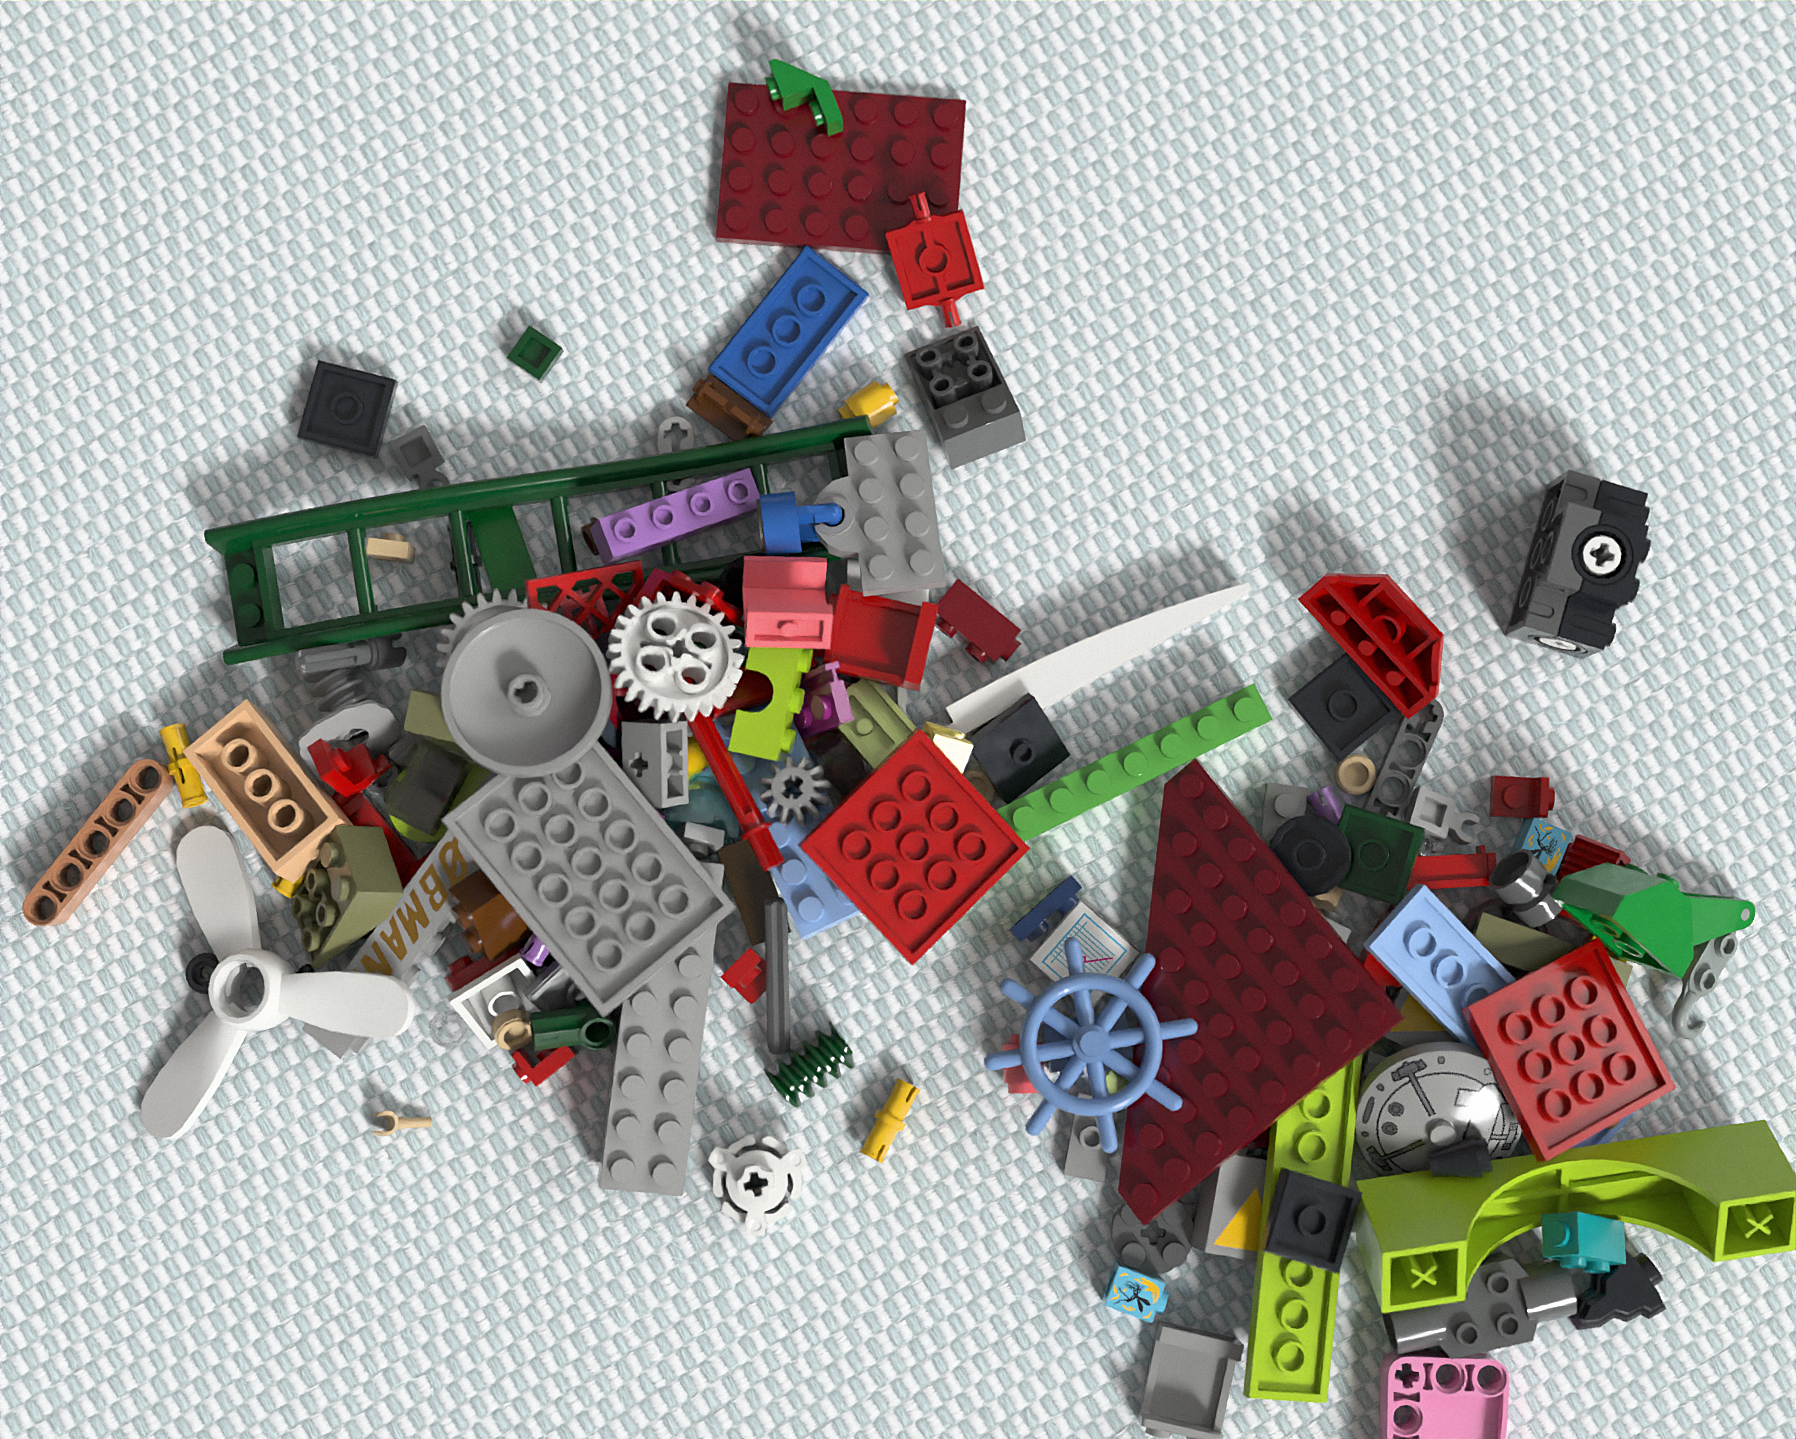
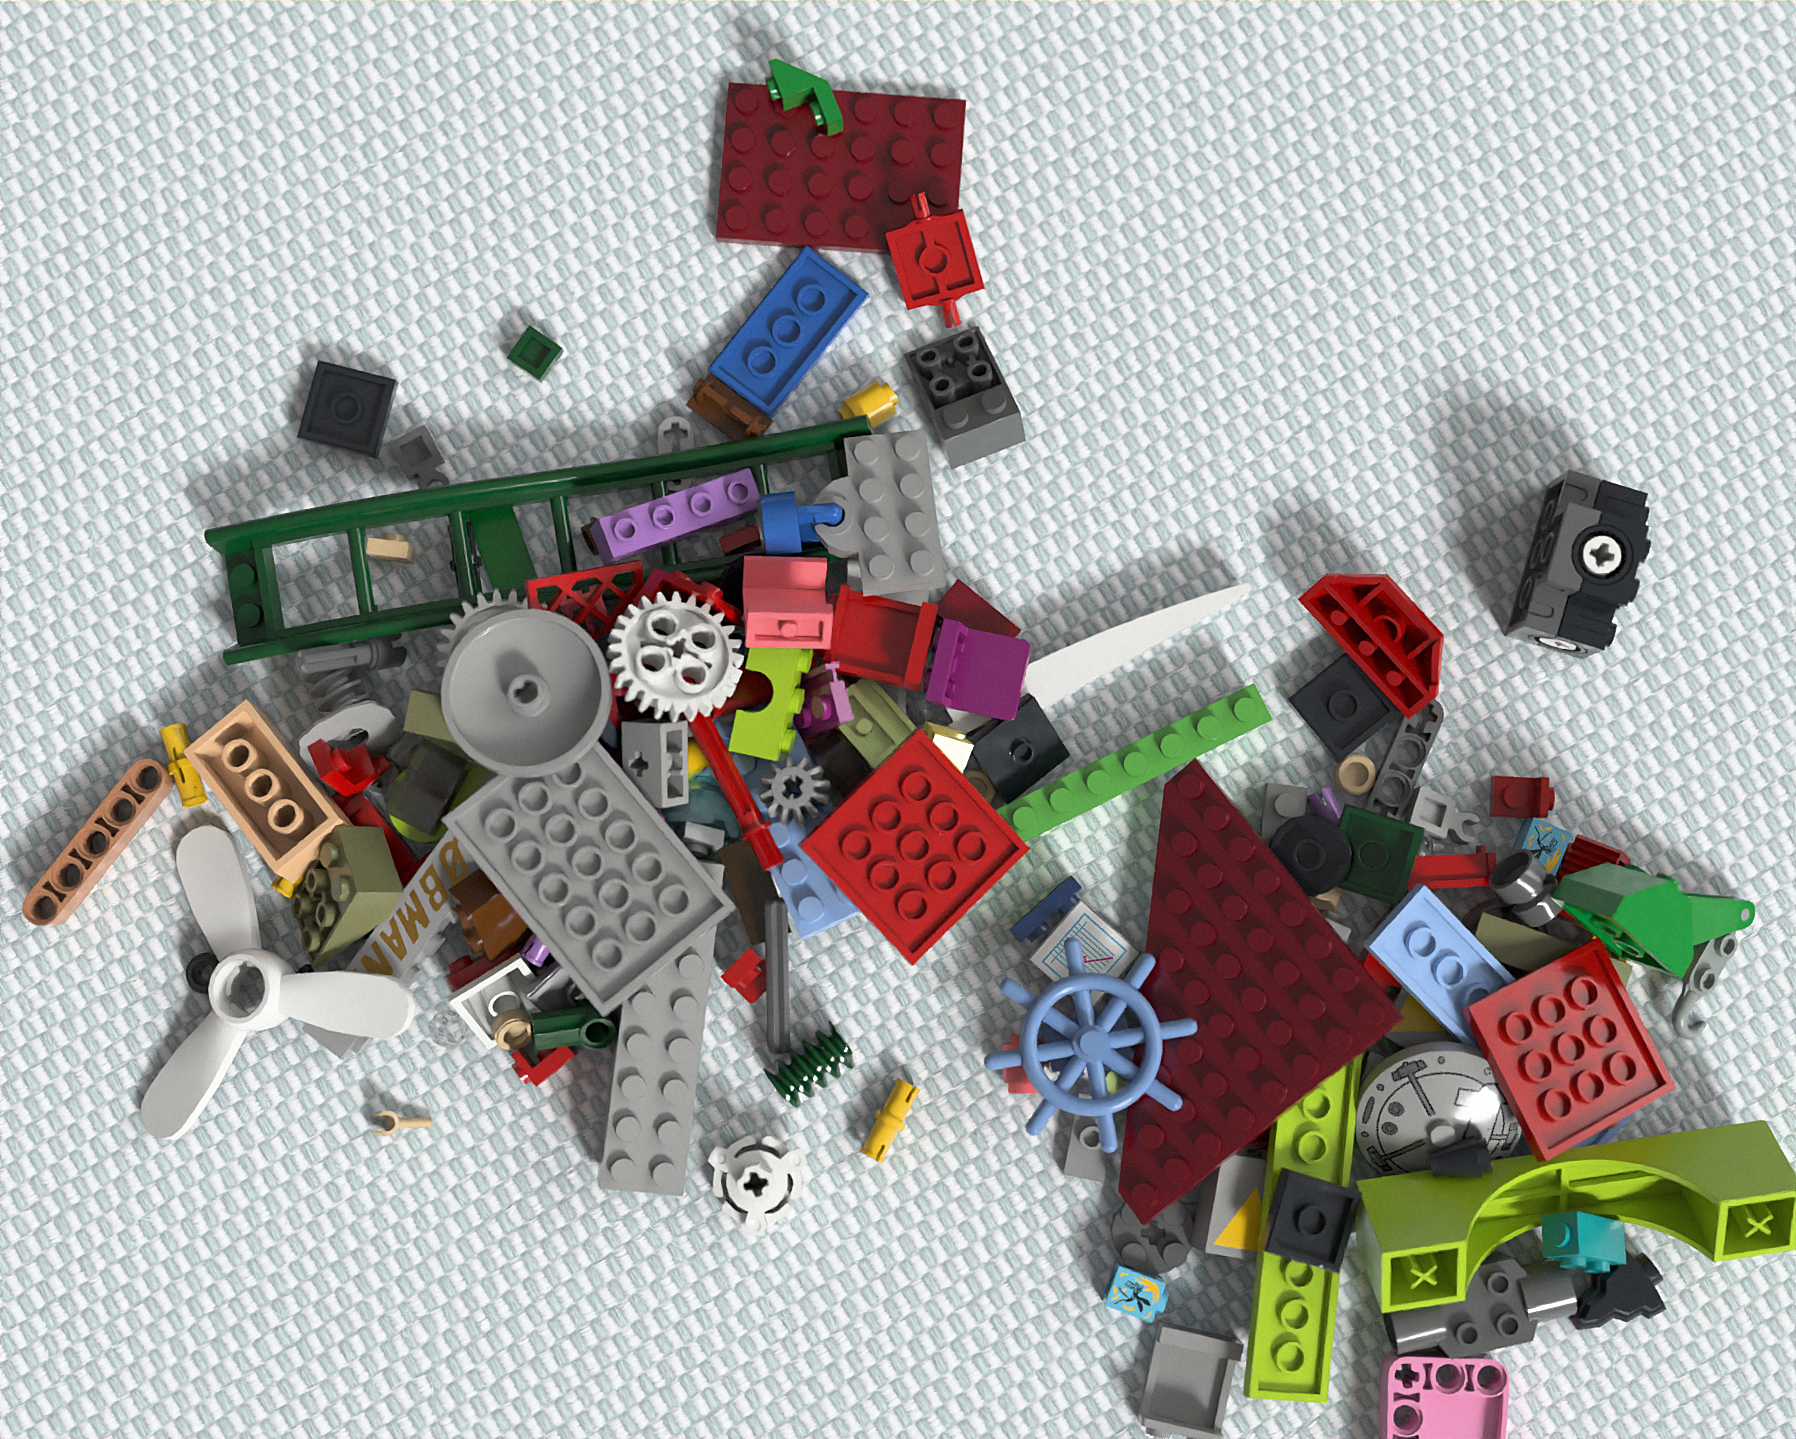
none -> red tile [719,524,761,556]
none -> magenta bracket [923,619,1031,721]

